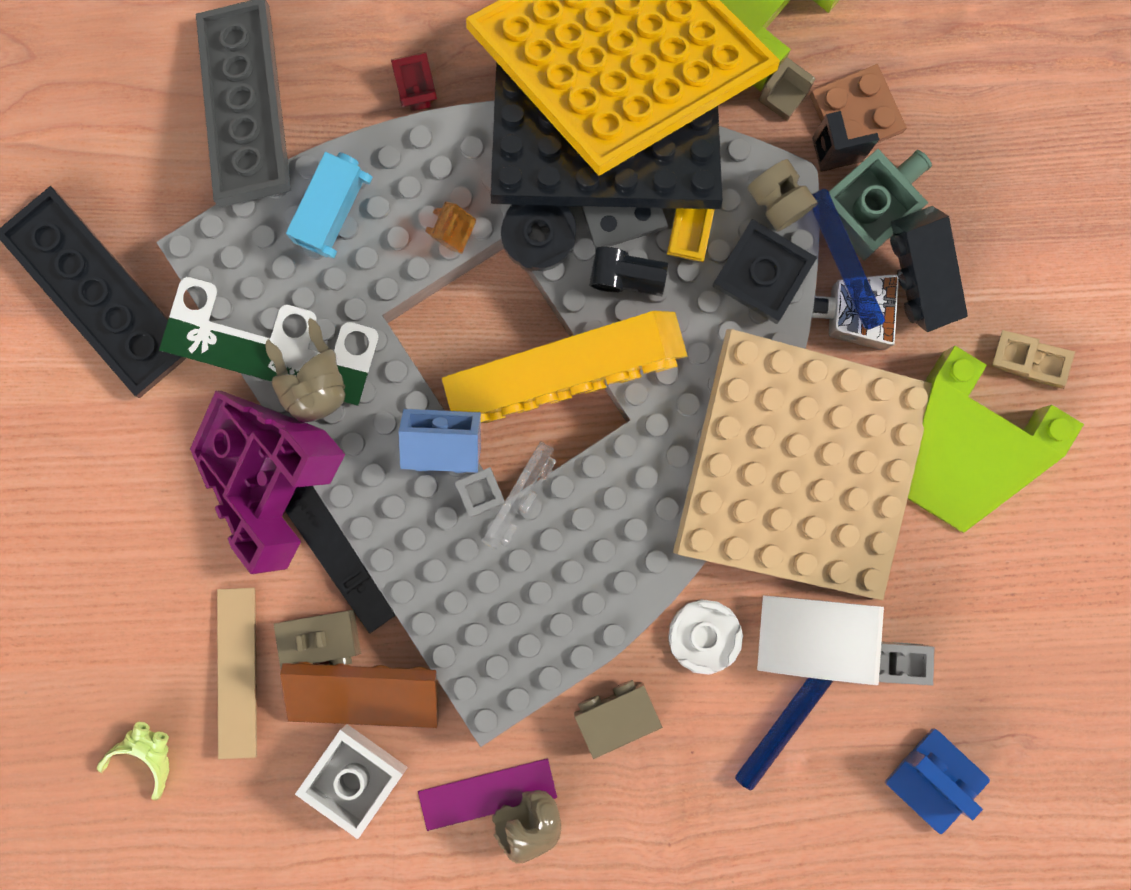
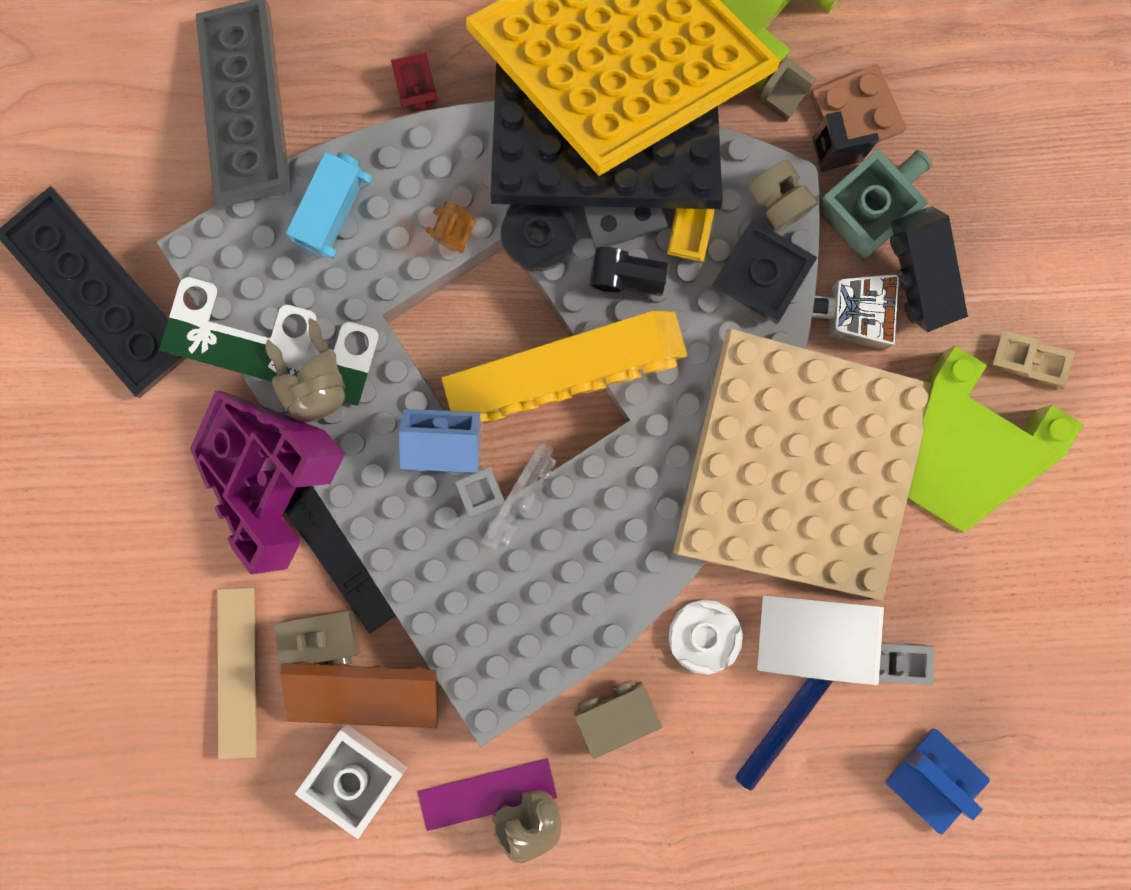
yellowish green helmet [97,722,169,801] -> none
clear blue axle [812,189,885,330] -> none

